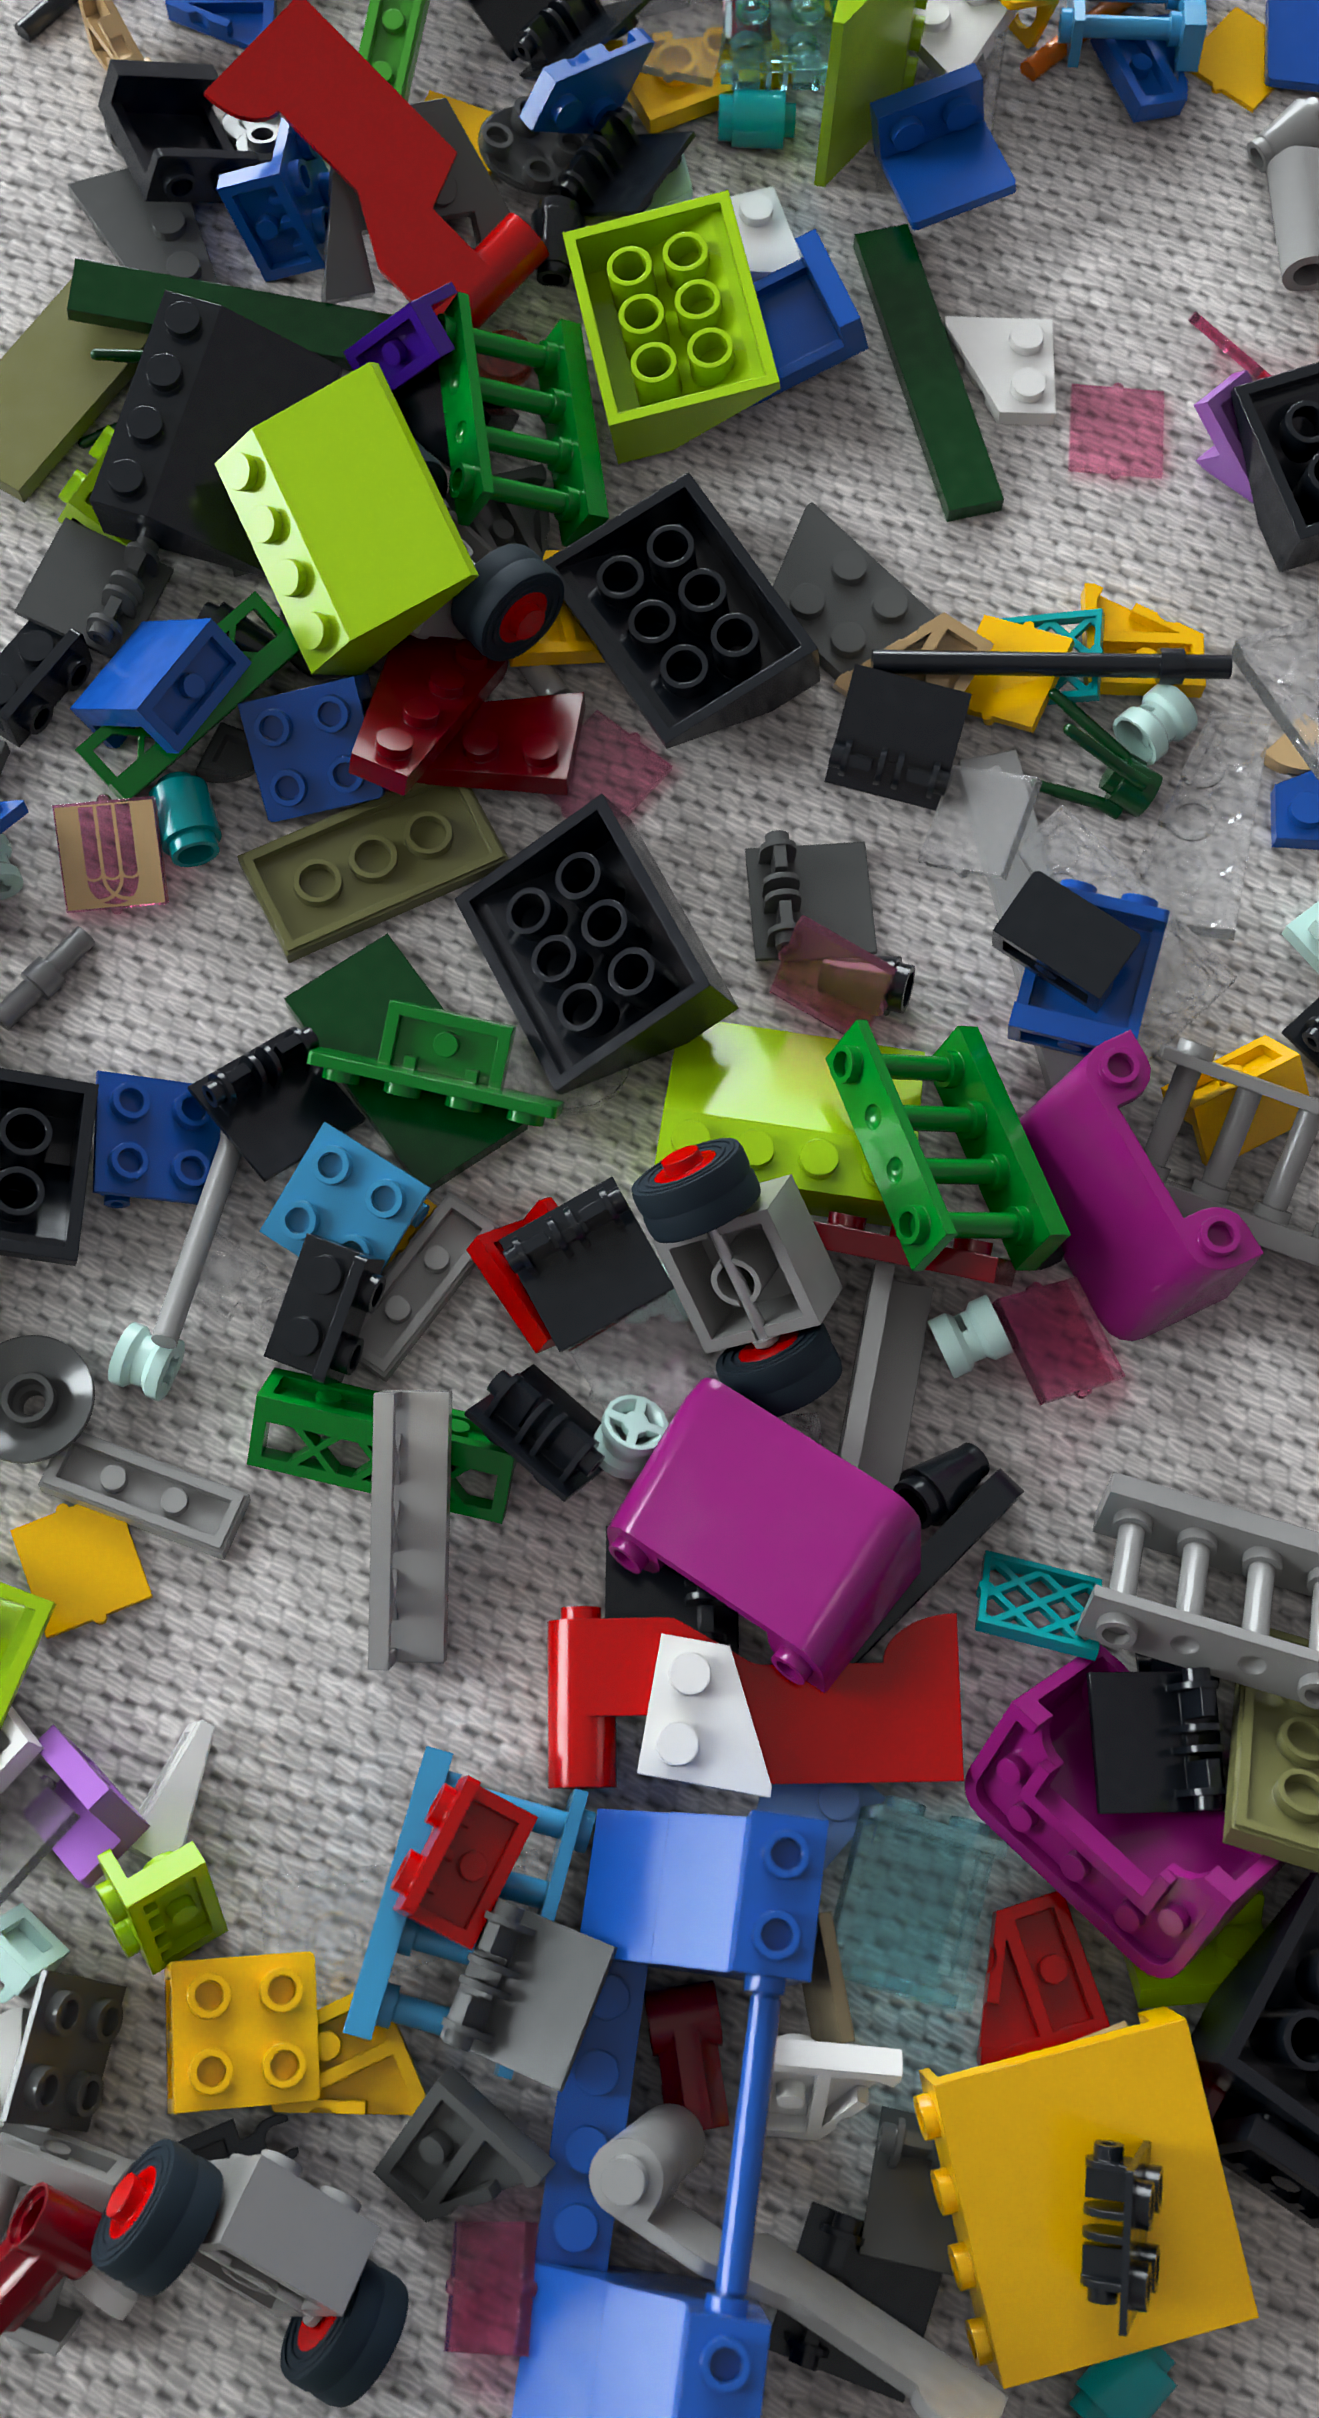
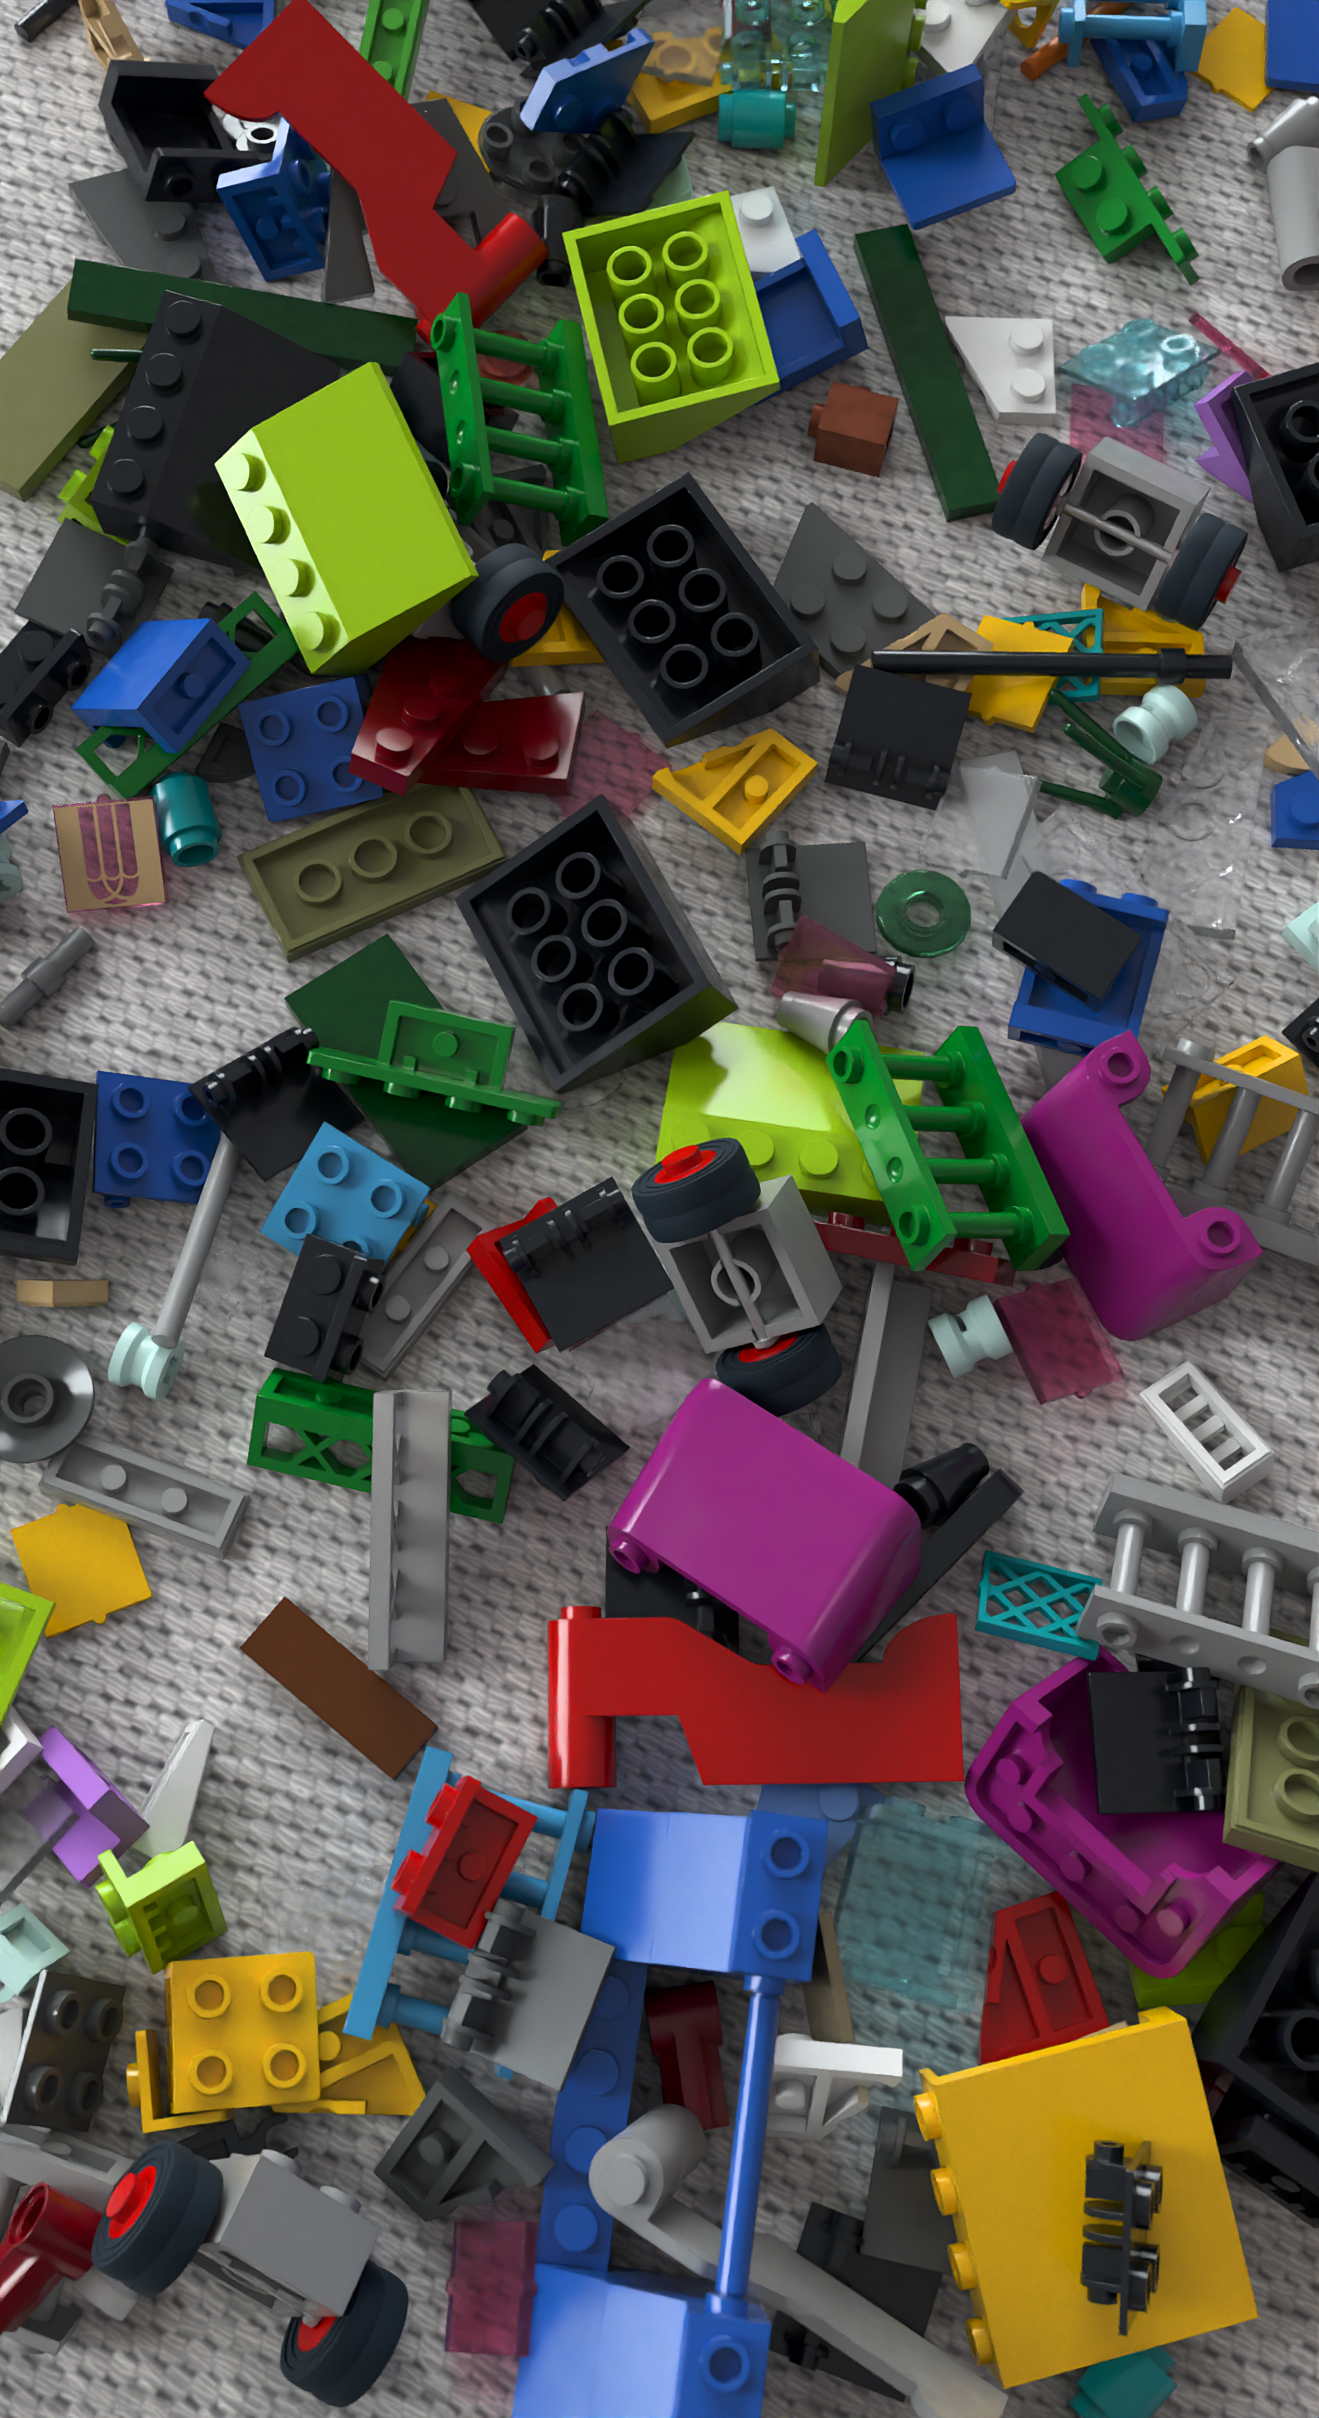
dark purple panel [343,282,458,393] -> none
light aqua wheel [593,1395,668,1479] -> none
white wing [637,1634,772,1798] -> none
none -> tan tile [17,1279,108,1307]
none -> yellow bracket [127,2029,236,2133]
none -> reddish brown tile [240,1596,439,1782]
none -> yellow wing [652,728,818,856]
none -> light grey cone [777,991,873,1055]
none -> copper brick [807,382,899,478]
none -> clear green piece [876,870,971,958]
none -> brick [991,433,1248,631]
none -> green bracket [1054,93,1200,286]
none -> clear light blue hinge [1058,318,1220,428]
none -> white slope [1139,1358,1275,1504]

